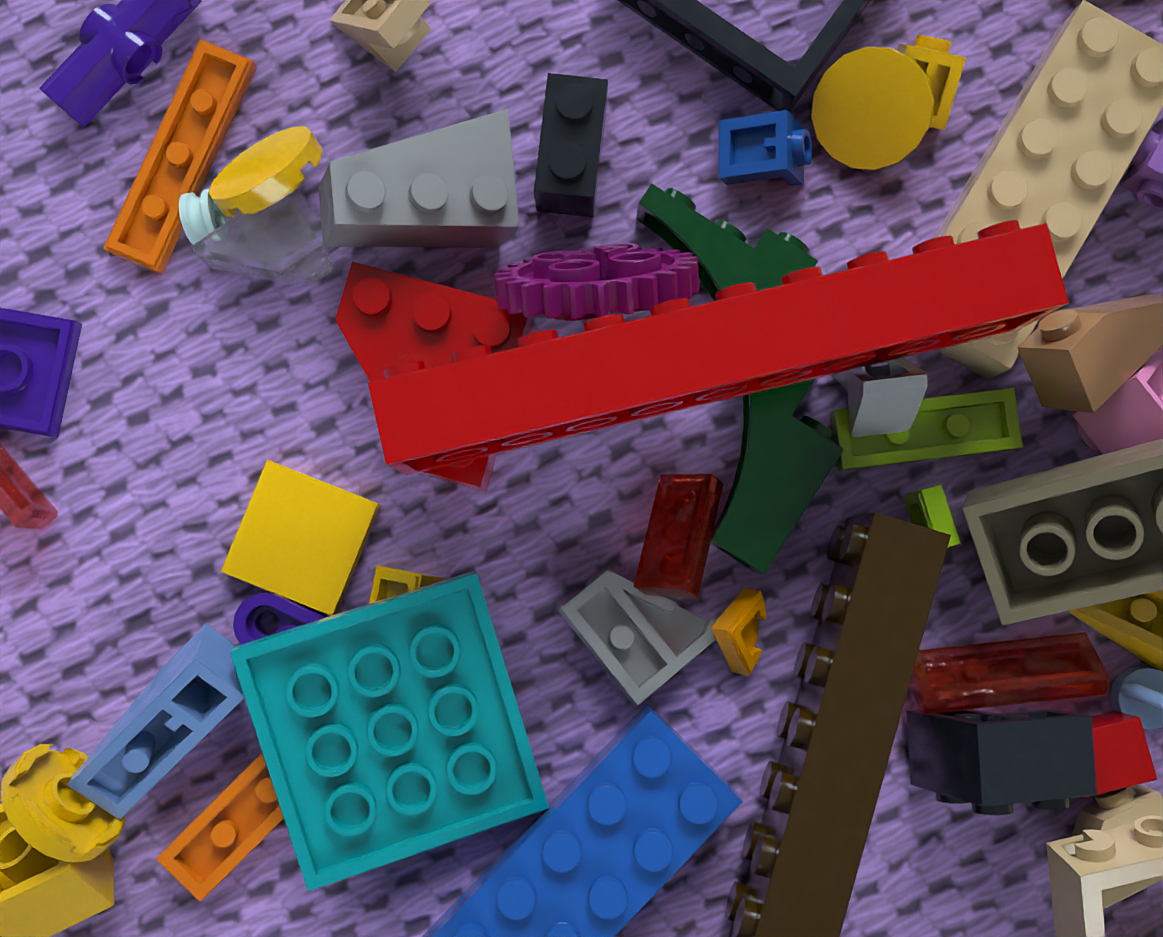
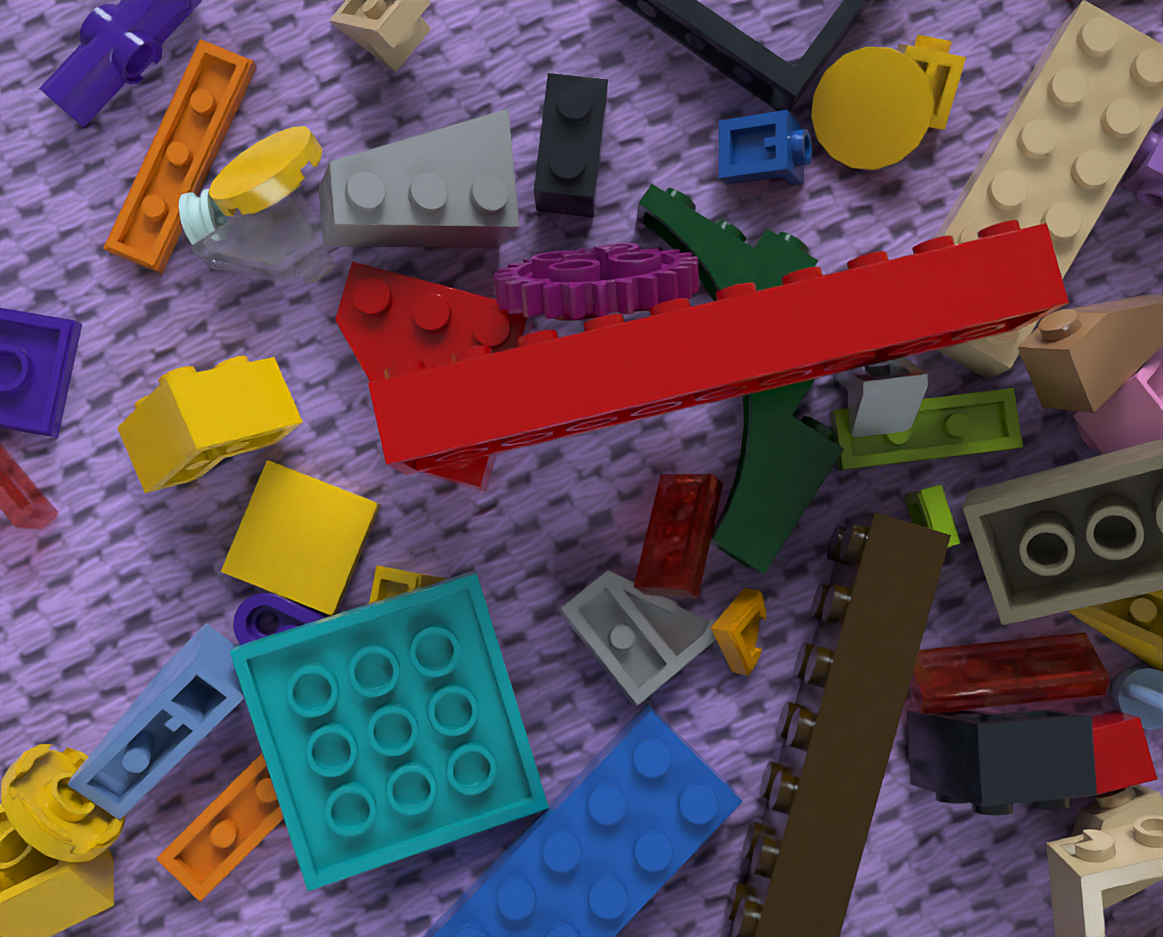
none -> yellow brick [117,356,303,494]

